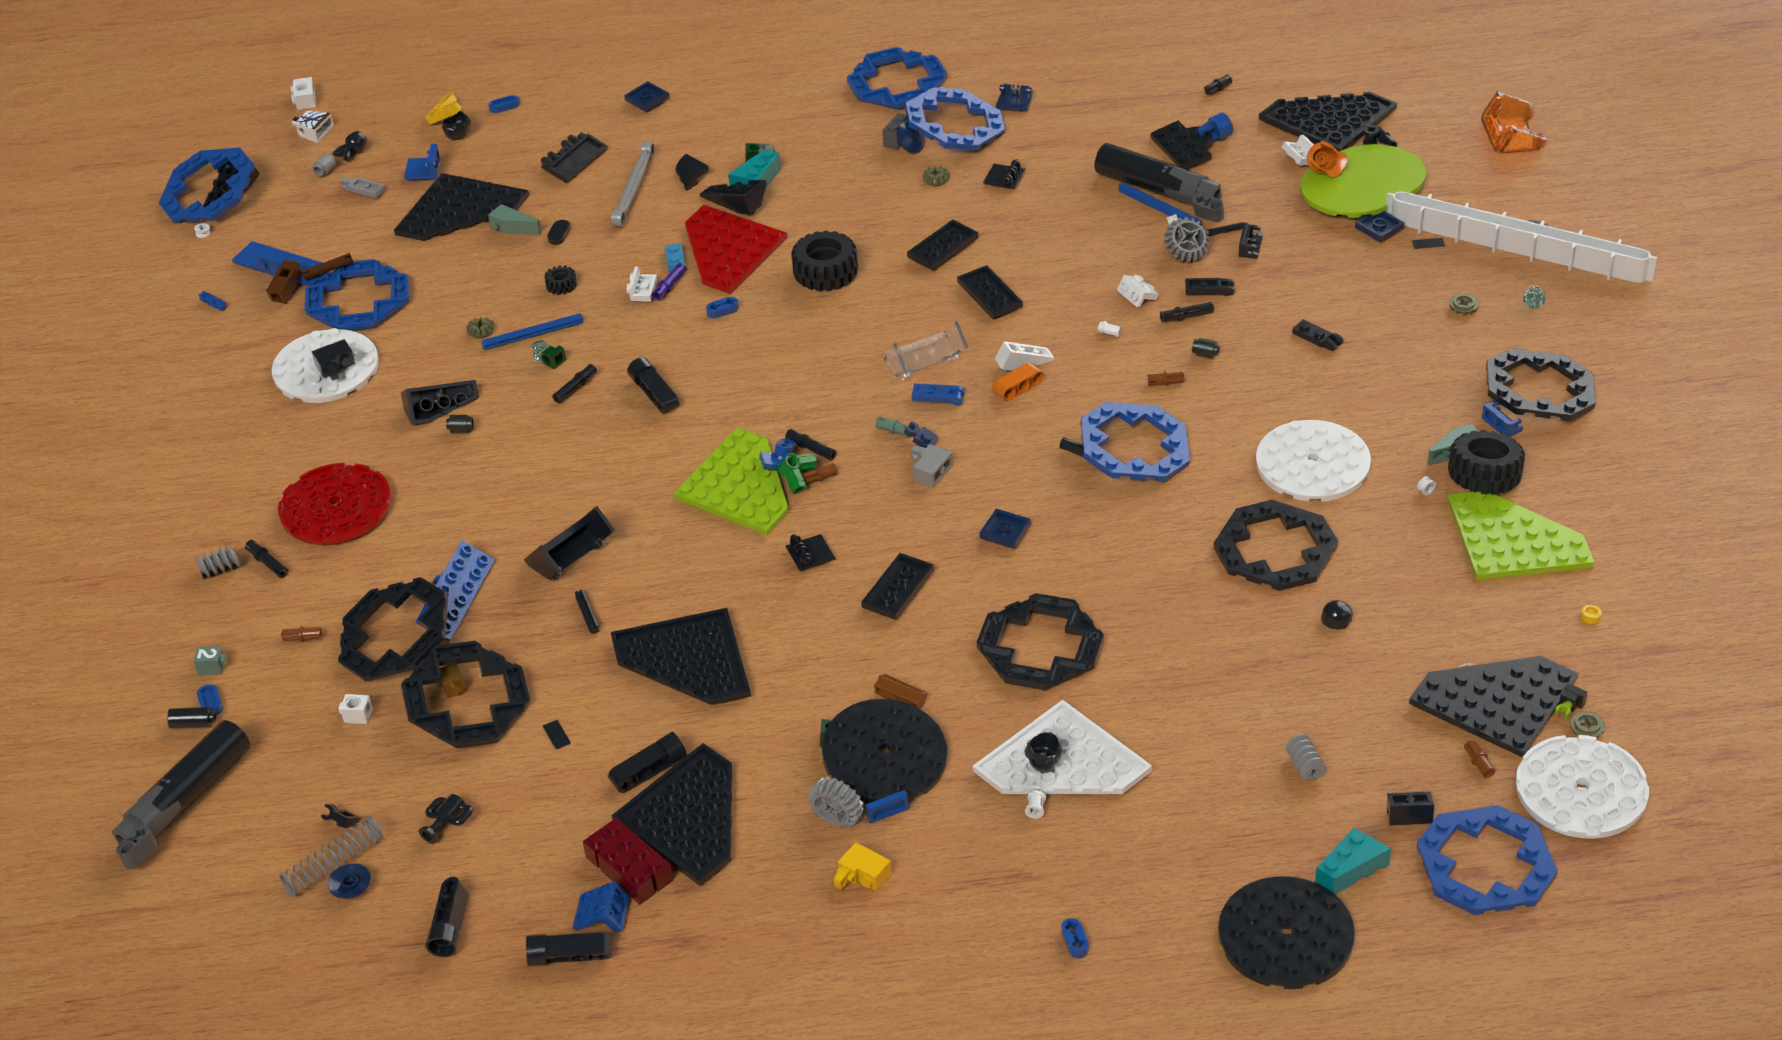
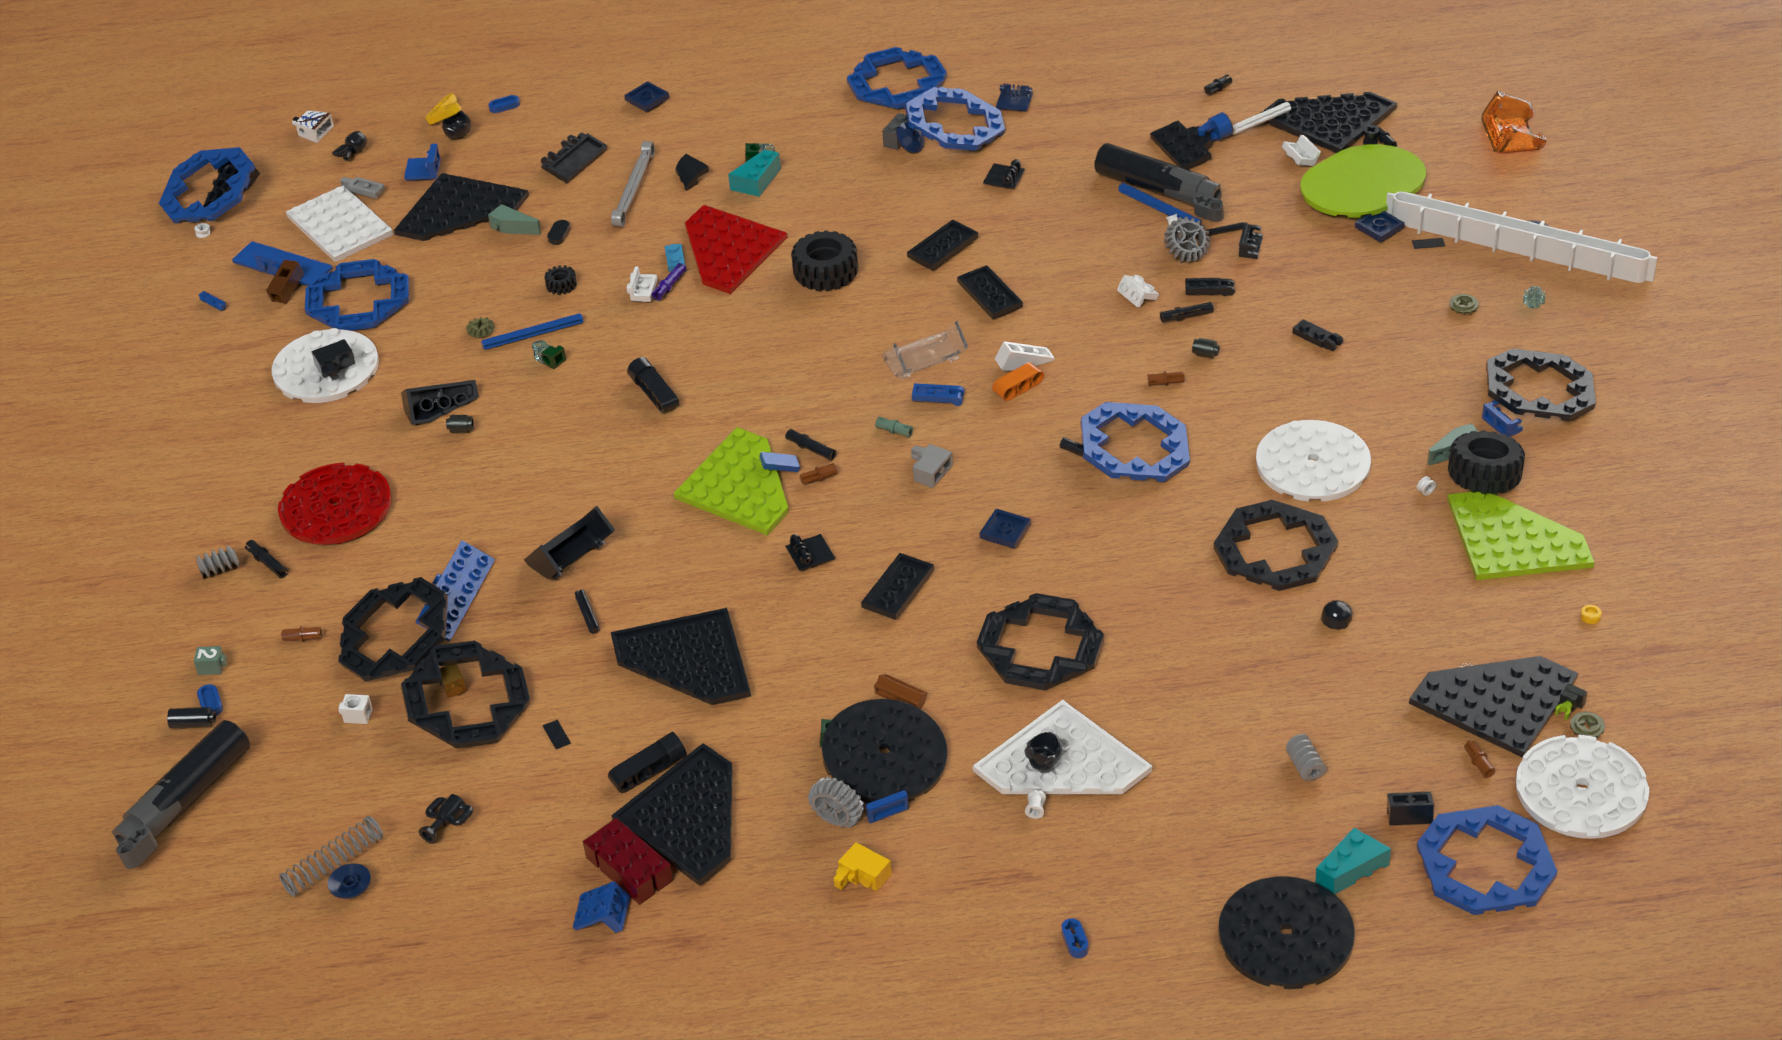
white brick [291,77,316,110] -> none
reddish brown pin [301,252,354,281] -> none
light grey brick [312,153,336,176] -> none
black plate [321,804,361,828] -> none
black beam [425,876,469,957] -> none
black beam [526,932,612,967] -> none
black pin [552,364,597,404] -> none
black wedge [699,180,766,215] -> none
blue beam [706,297,739,318] -> none
blue beam [774,439,796,457] -> none
green piece [778,453,817,494] -> none
dark blue plate [904,421,939,448] -> none
olive gear [923,166,949,185] -> none
white pin [1098,321,1122,337] -> none
orange helmet [1307,141,1348,178] -> none
none -> white plate [286,185,393,262]
none -> white axle [1232,102,1291,135]

